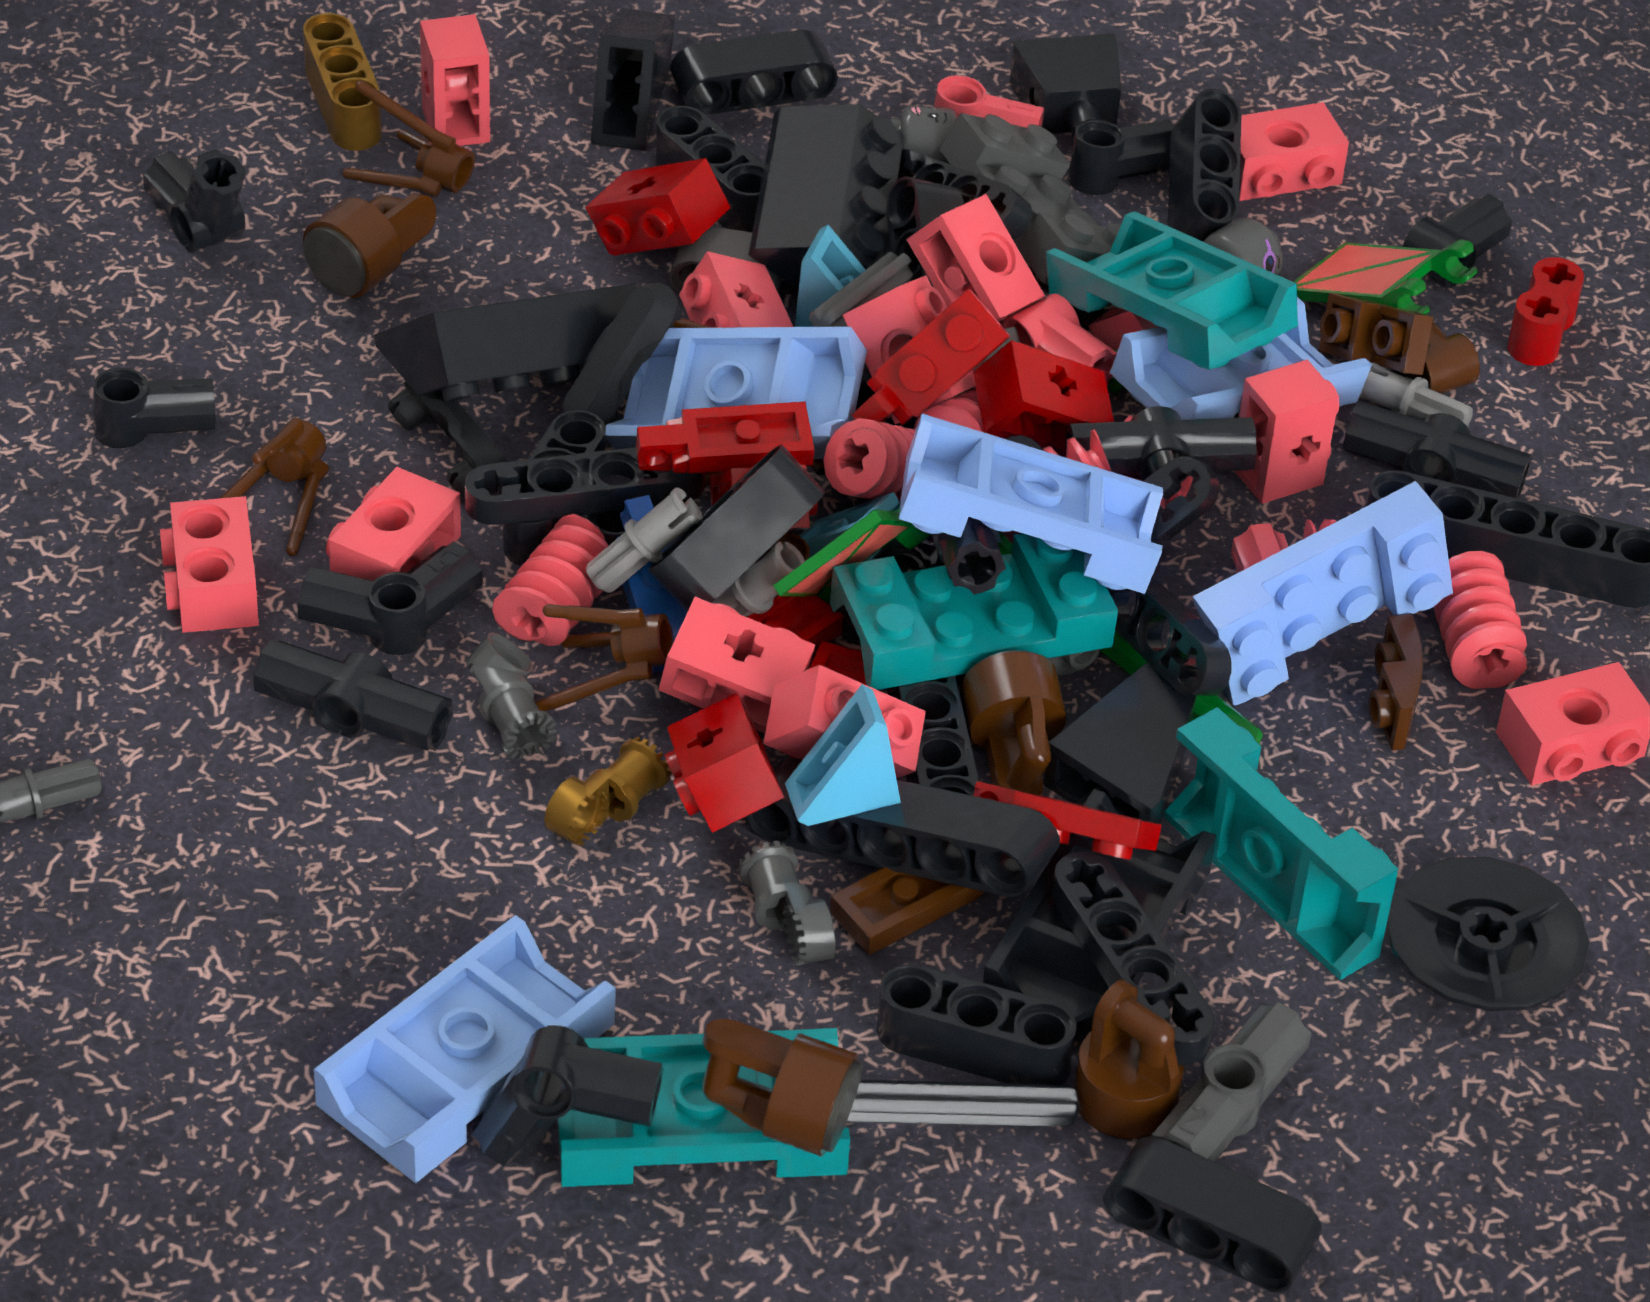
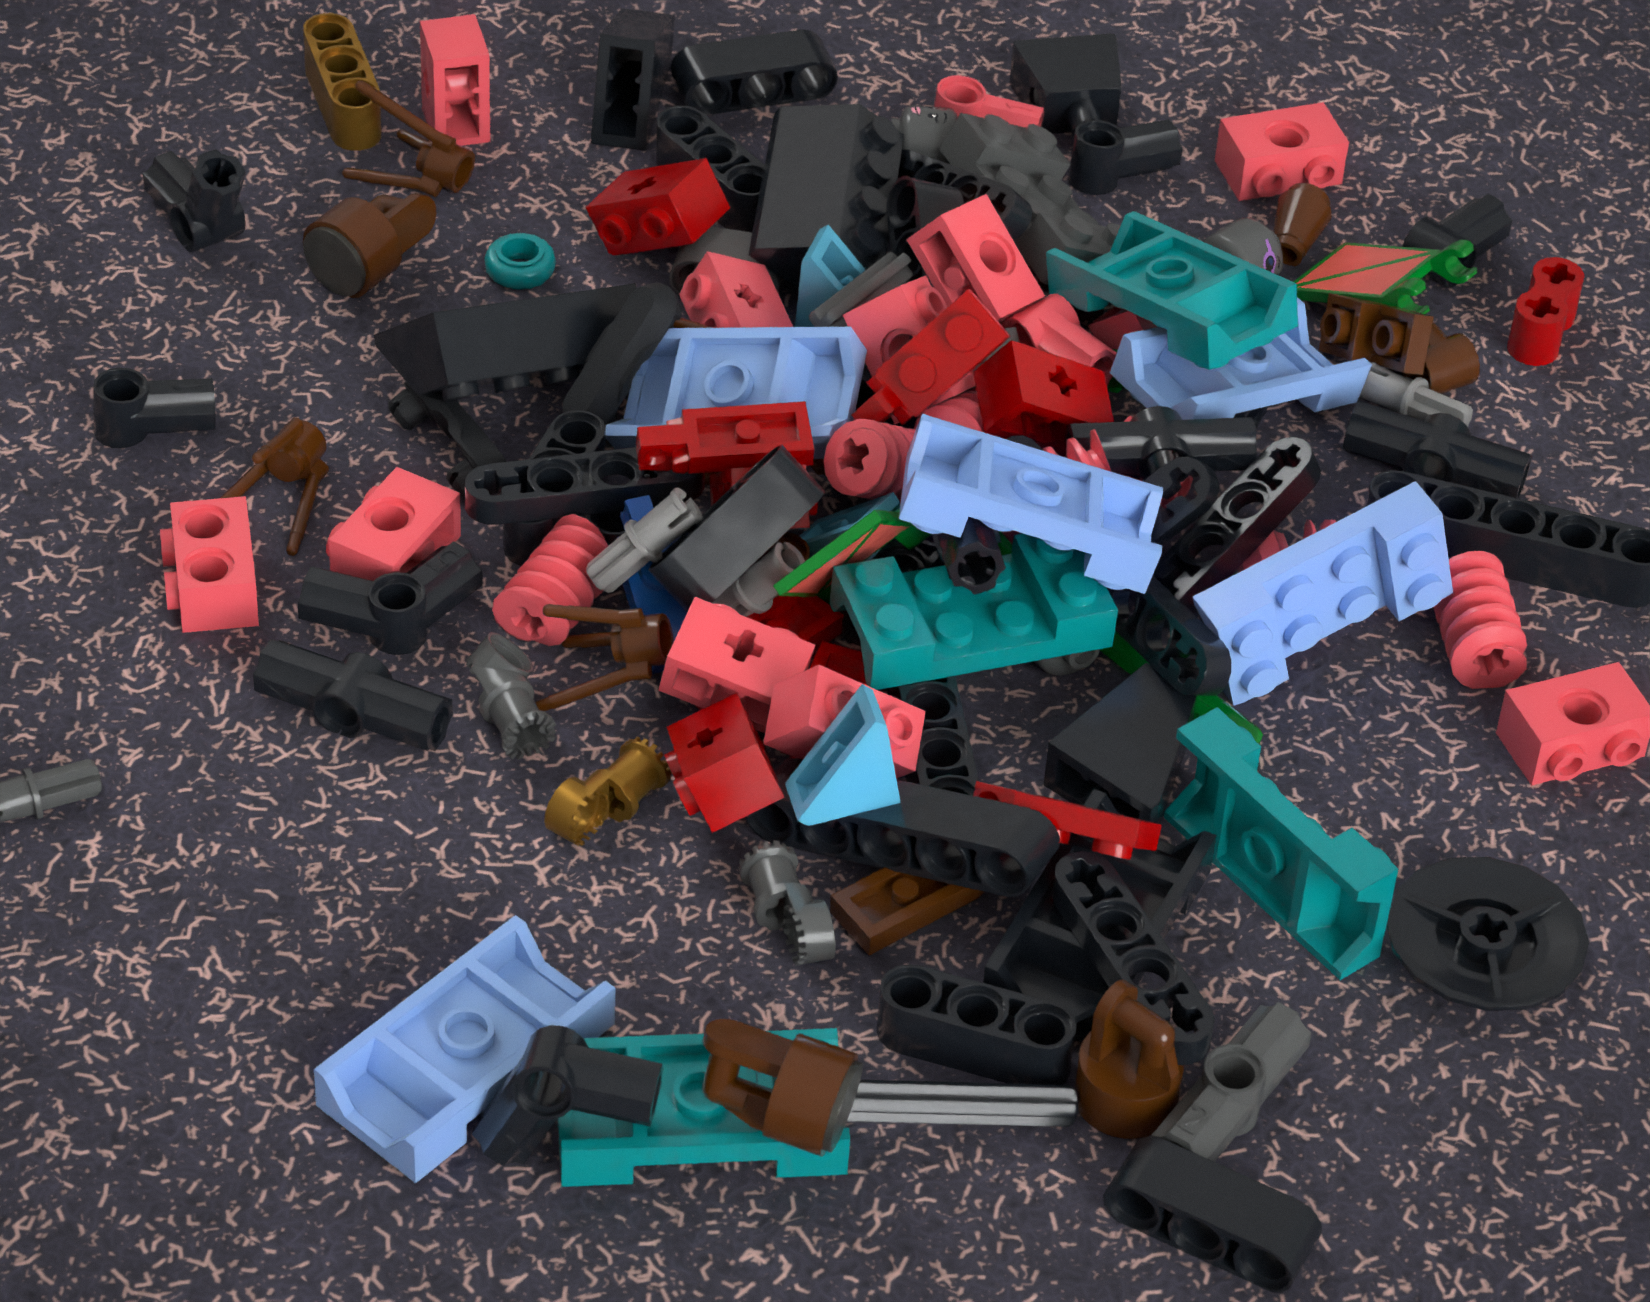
reddish brown piece [961,650,1066,795] -> none
black beam [1167,88,1242,241] -> none
coral brick [1235,359,1339,504] -> none
reddish brown slope [1368,613,1423,751] -> none
none -> teal piece [484,233,556,290]
none -> black beam [1153,437,1321,628]
none -> reddish brown cone [1273,183,1332,267]

